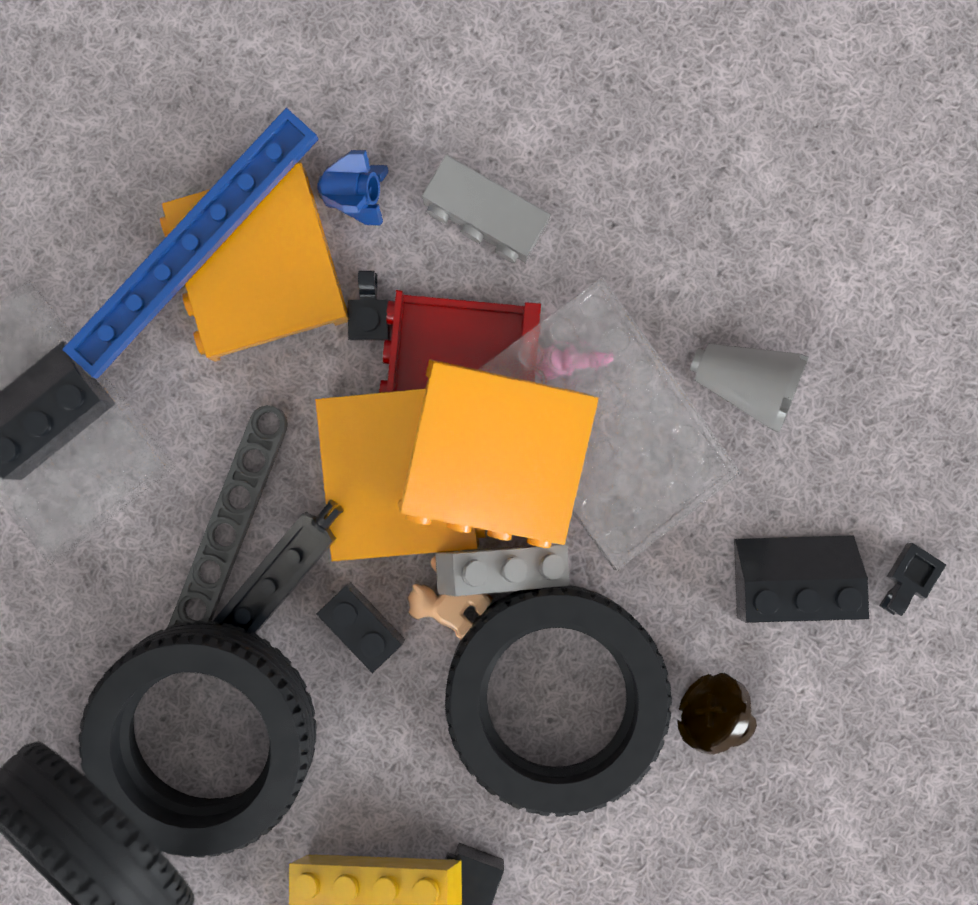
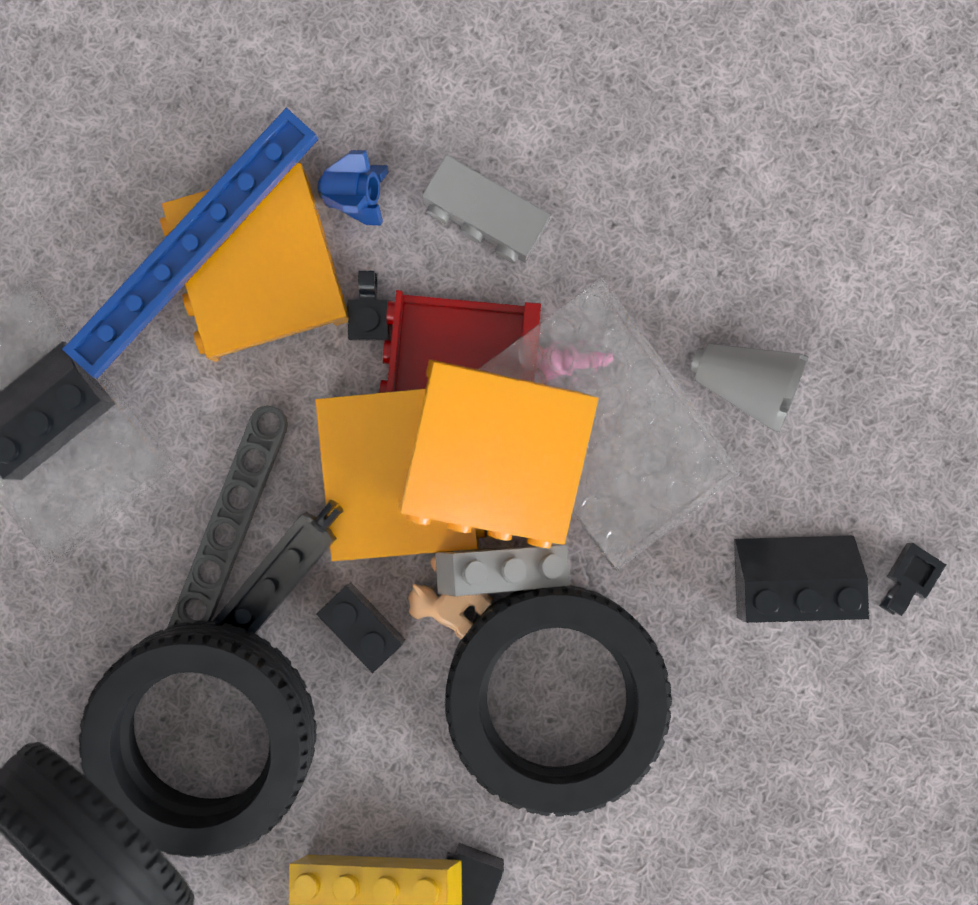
dark brown tile [677,672,757,755] -> none

